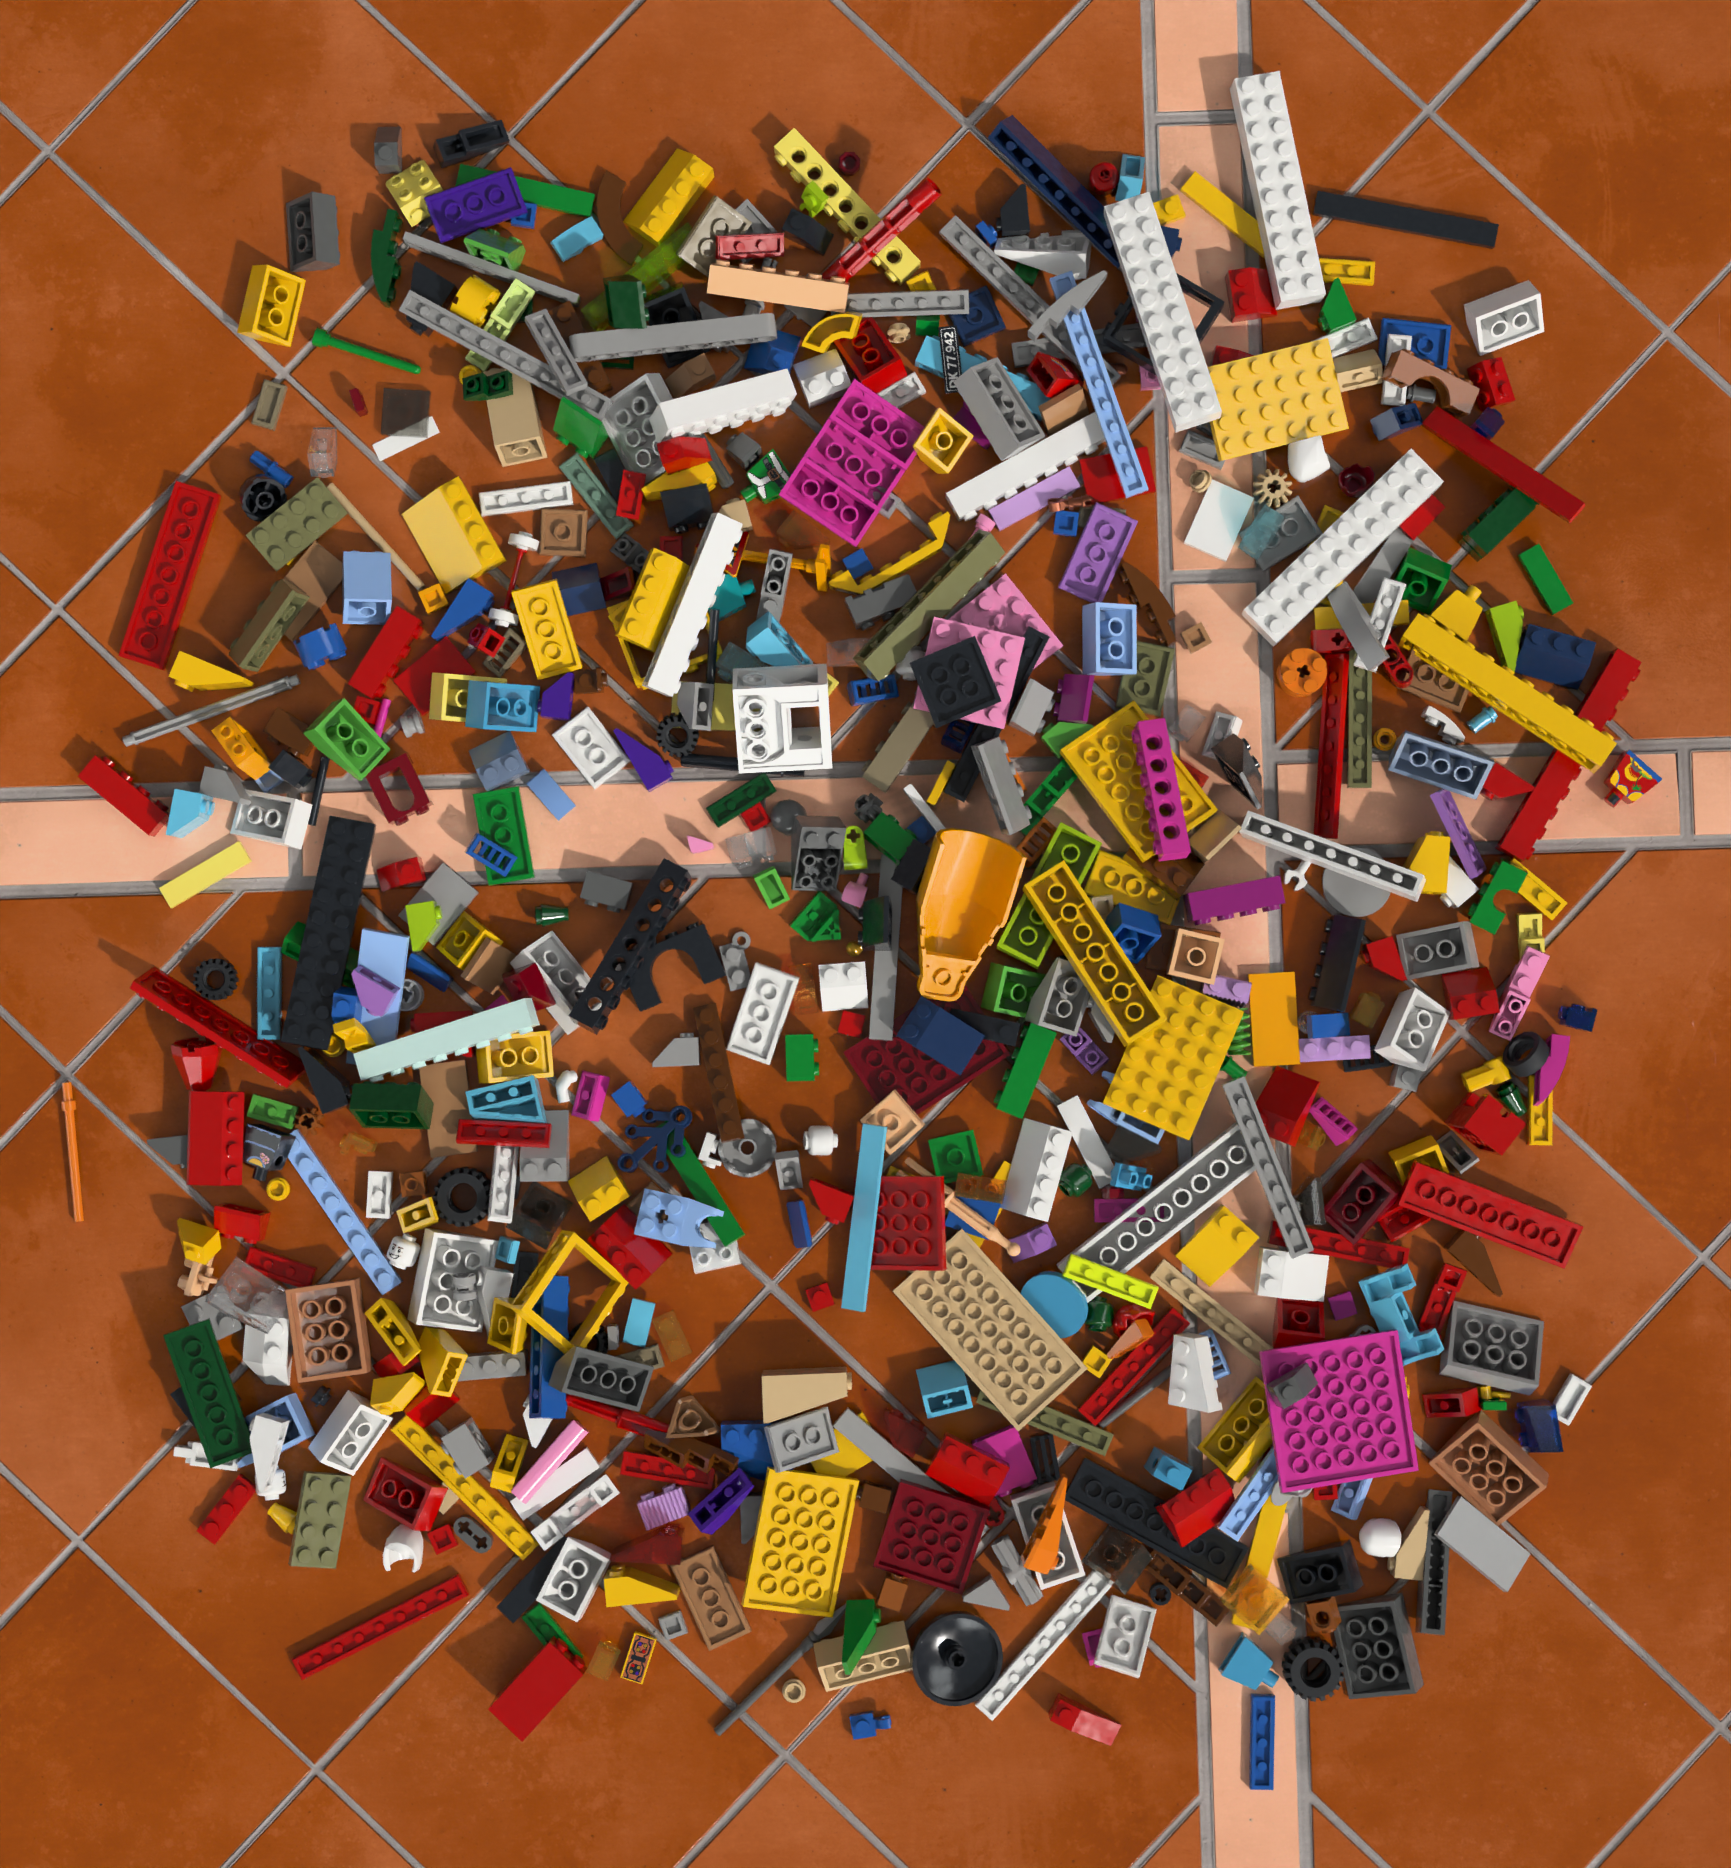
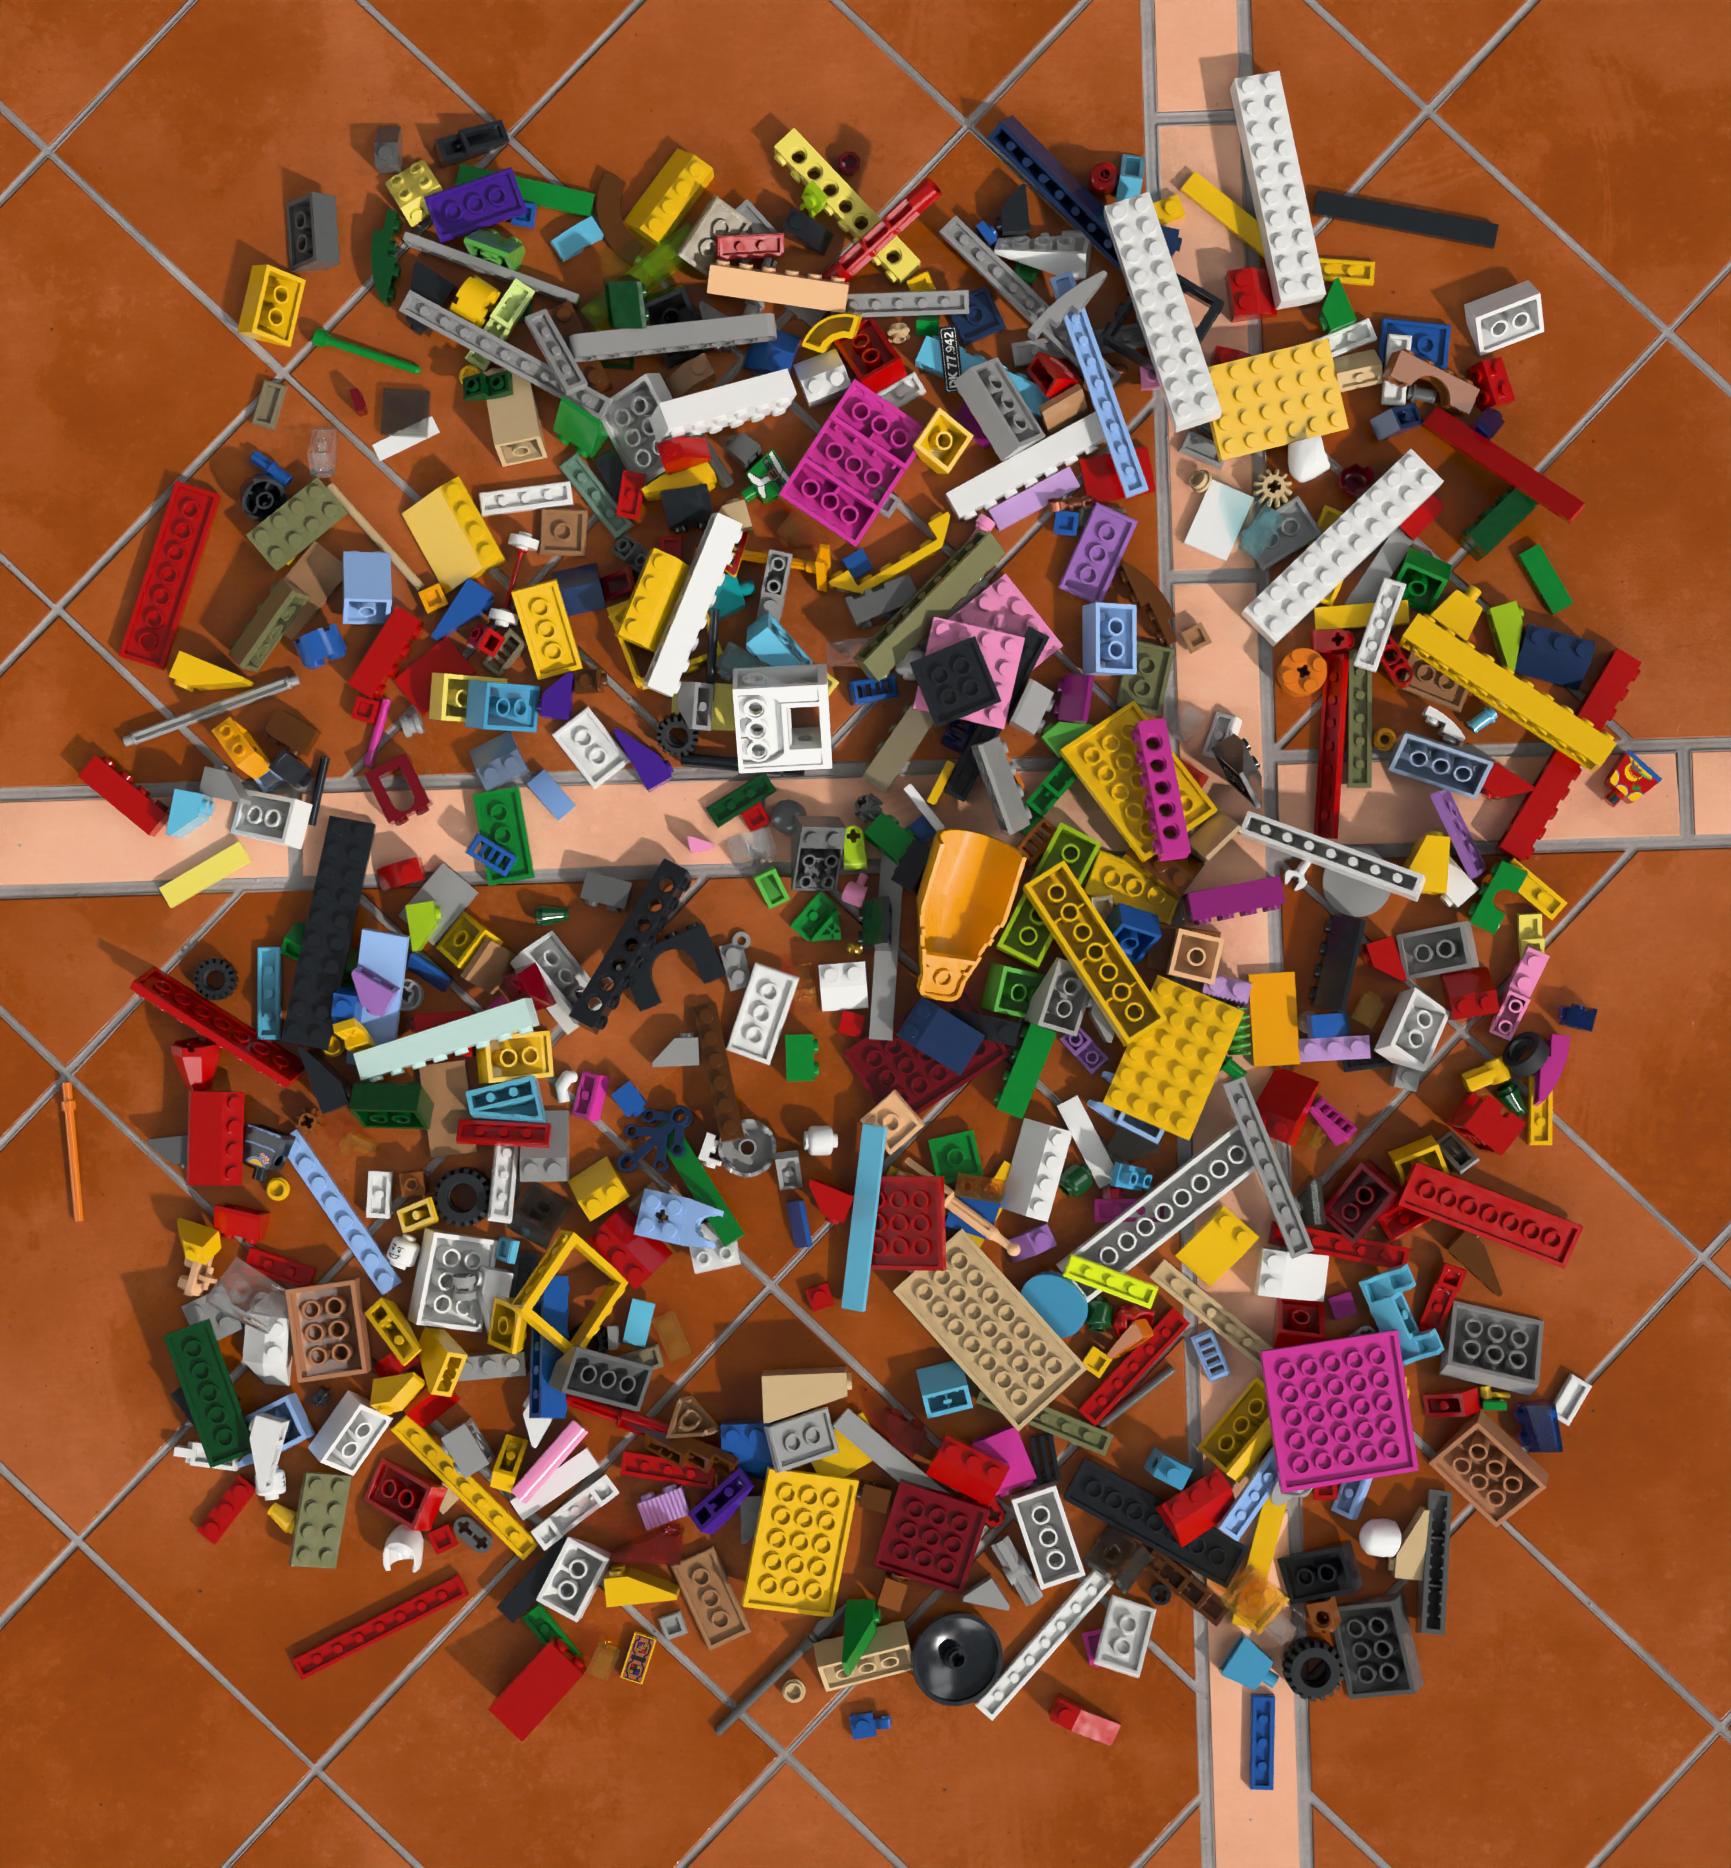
bright green plate [247,1094,299,1129] -> none
bright green slope [303,698,391,781] -> none
orange wedge [1021,1473,1068,1575] -> none
white wedge [1168,1332,1223,1413] -> none
dark grey slope [1266,1362,1318,1409] -> none
light grey slope [1327,581,1390,671] -> none
light grey tile [1434,1496,1531,1592] -> none

